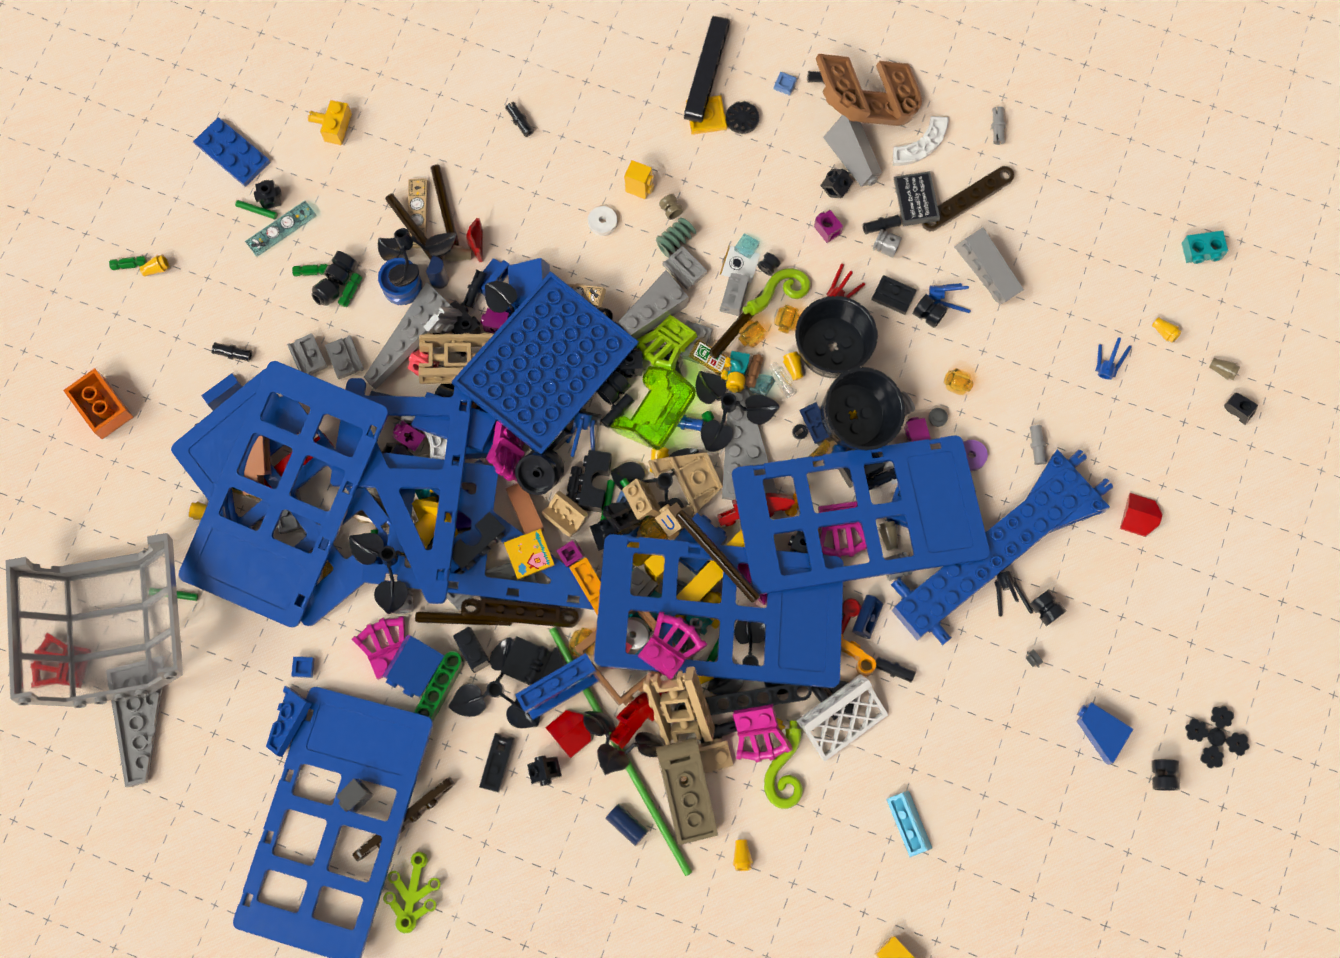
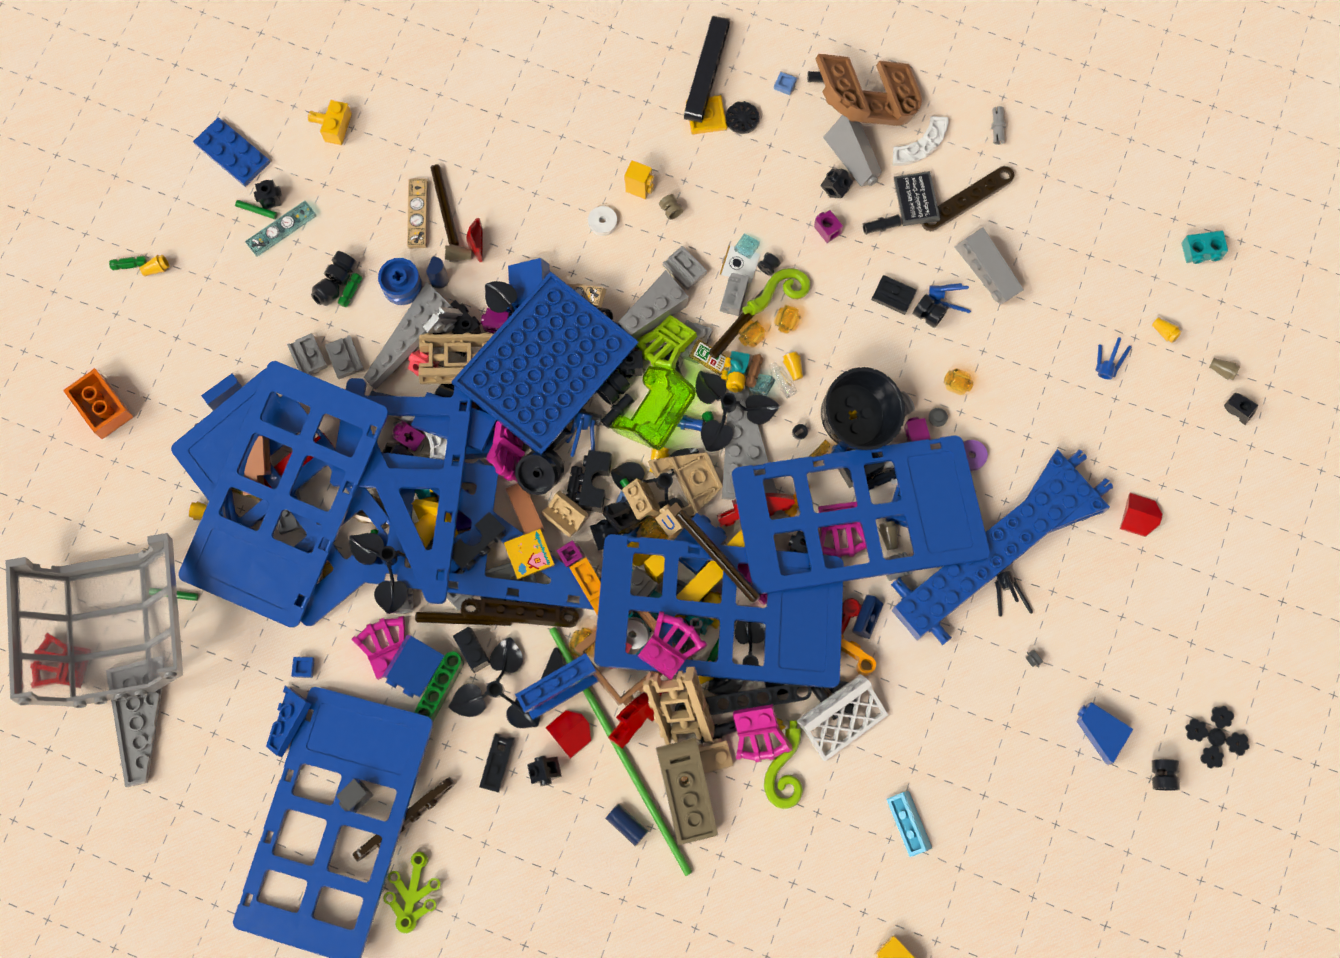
black pin [211,342,252,362] -> none
green axle [292,264,328,276] -> none
black plant [378,228,457,287] -> none
dark brown axle [385,193,443,261] -> none
black pin [462,269,487,308] -> none
blue panel [481,259,510,296] -> none
black hinge [500,636,552,685] -> none
black pin [505,102,534,137] -> none
black plant [582,711,664,775] -> none
green piece [600,480,615,521] -> none
sand green piece [656,218,696,258] -> none
yellow cone [733,839,753,871] -> none
black piece [795,296,878,378] -> none
dark blue hinge [799,402,833,446] -> none
red plant [826,263,865,299] -> none
light grey piece [873,229,902,258] -> none
black pin [875,656,916,683] -> none
light grey pin [1029,425,1047,465] -> none
black wheel [1029,589,1067,626] -> none

